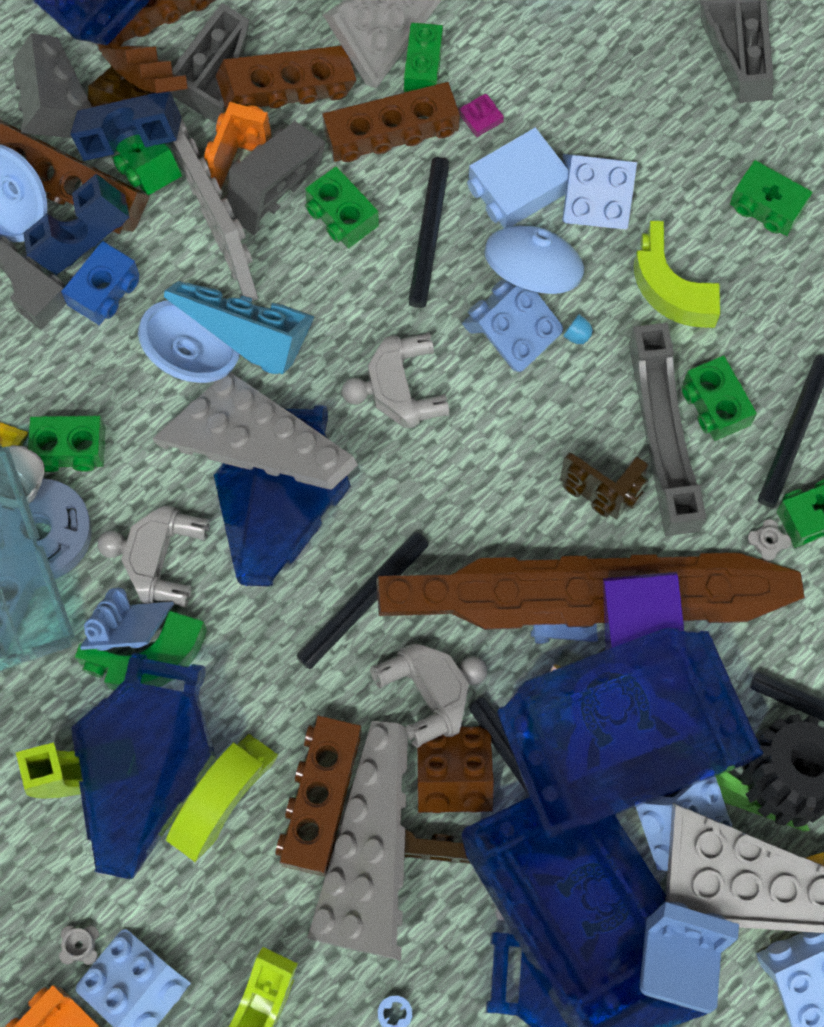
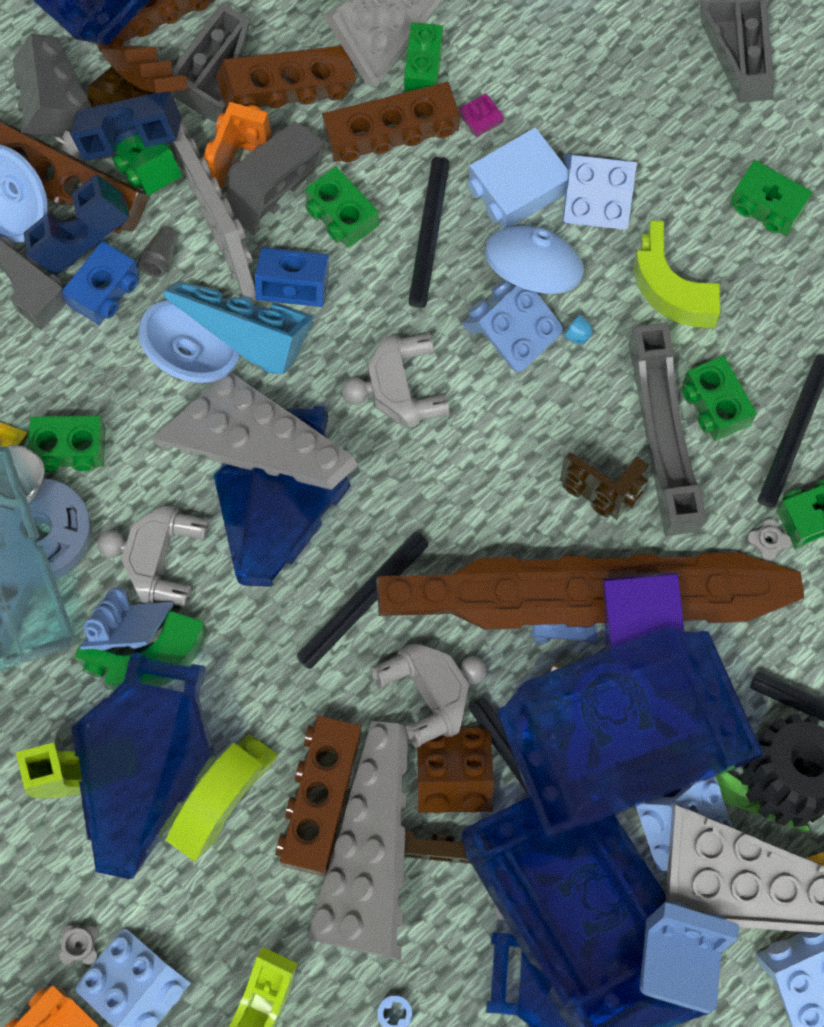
none -> light grey plate [54,130,80,158]
none -> flat silver cone [139,226,178,278]
none -> blue brick [255,248,329,307]

